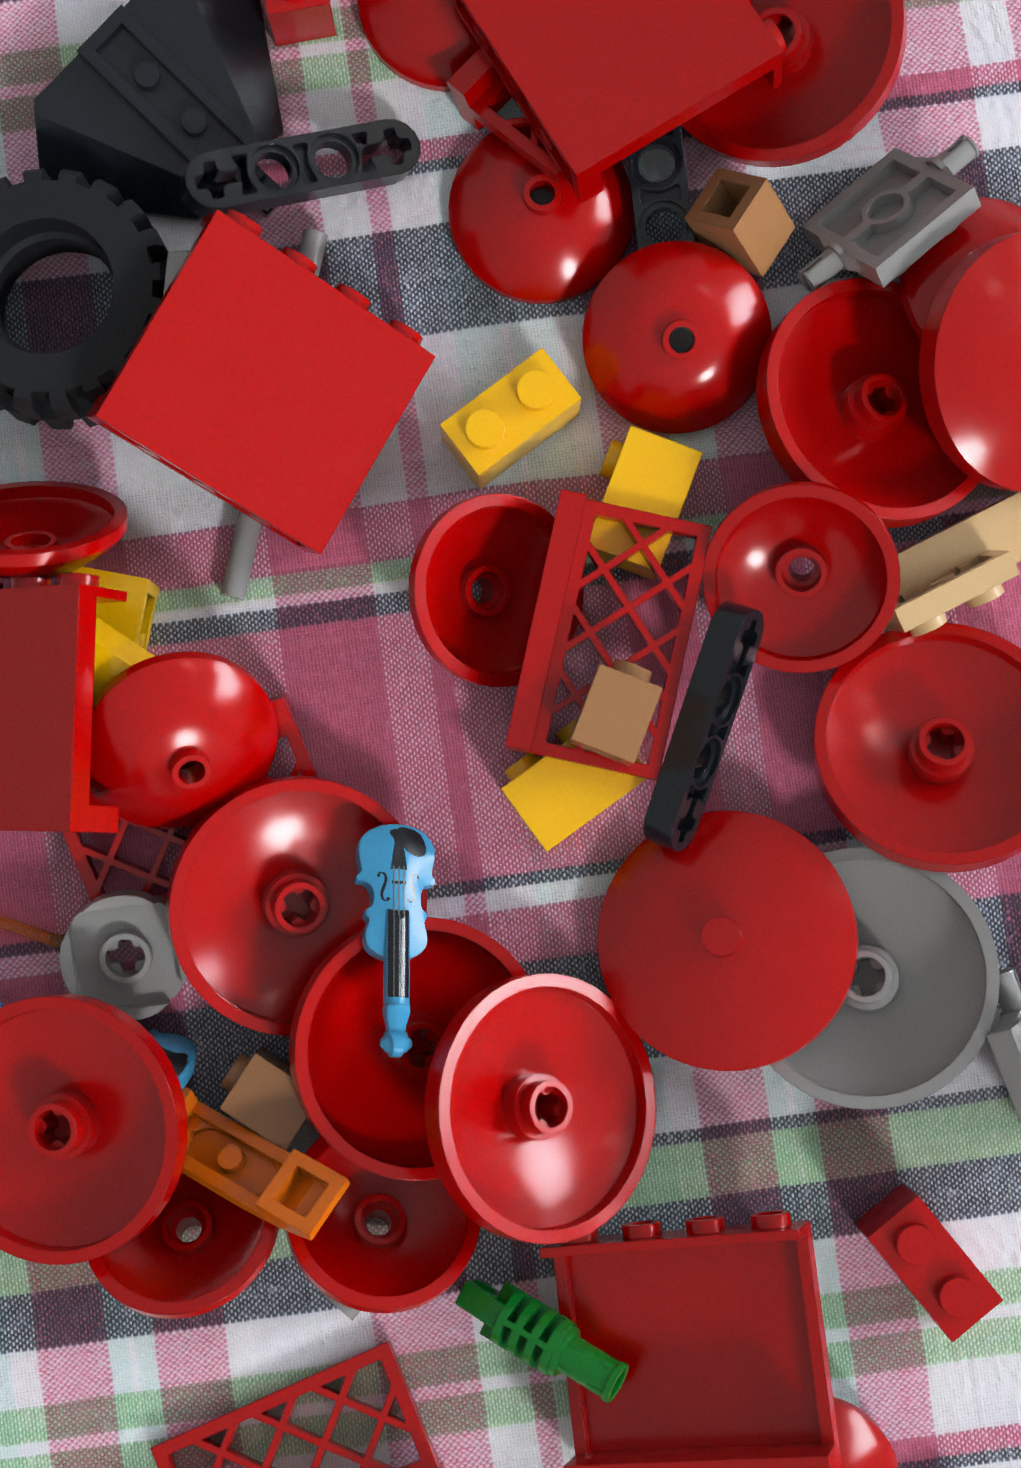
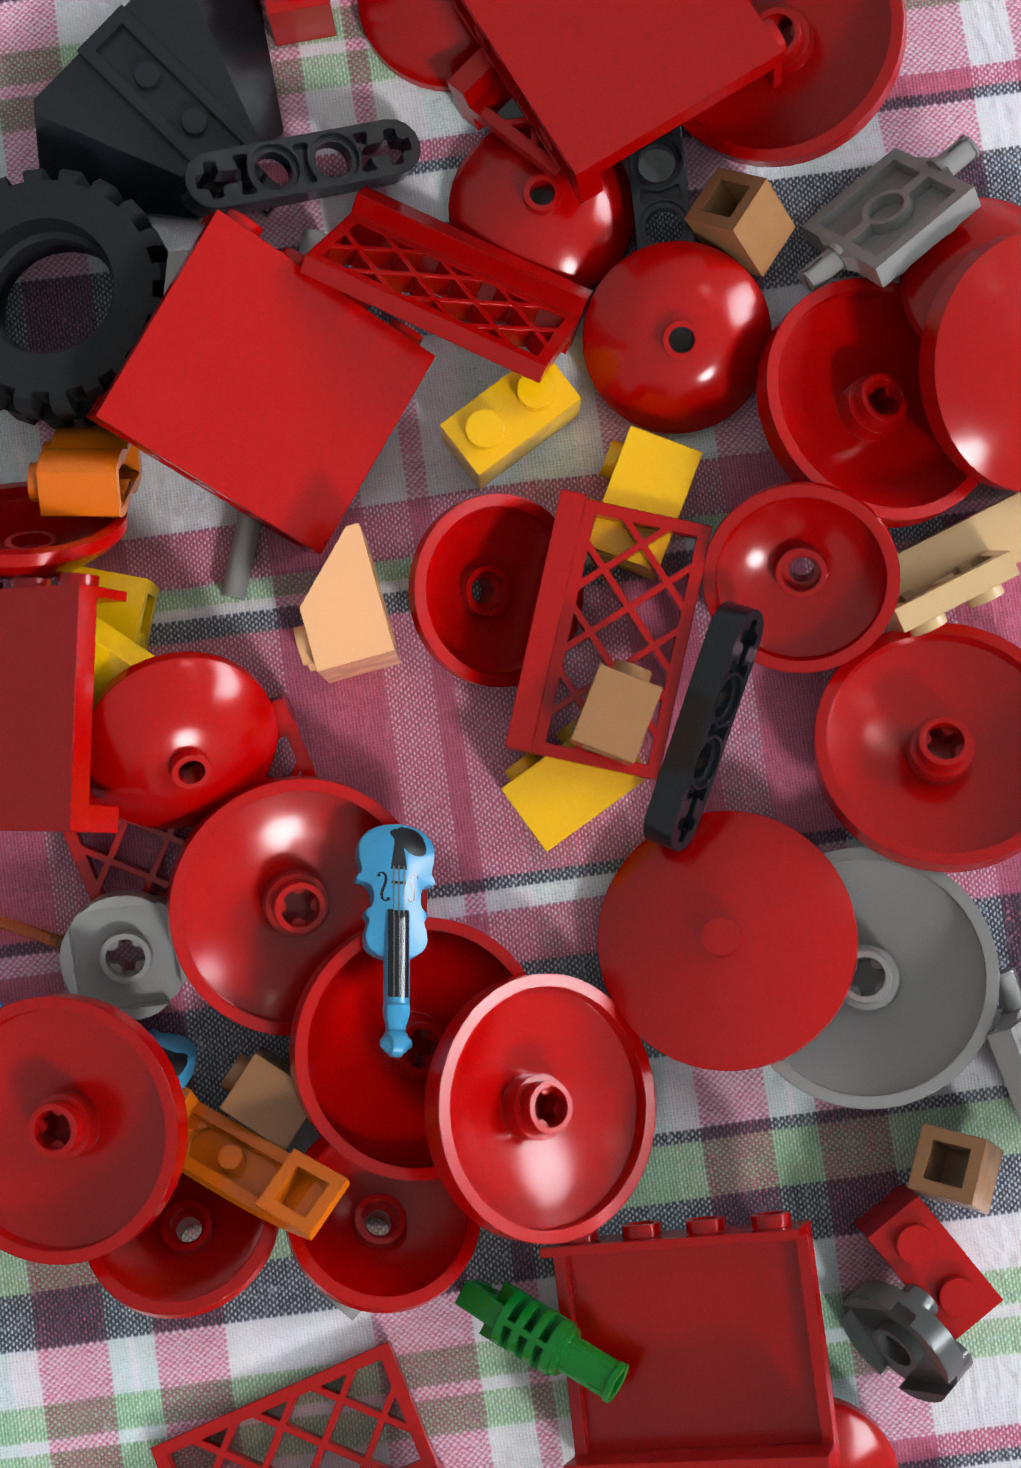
none -> orange brick [27,427,142,517]
none -> light nougat slope [293,523,402,683]
none -> red fence [300,186,593,383]
none -> dark grey plate [842,1280,973,1403]
none -> medium nougat brick [907,1123,1003,1214]

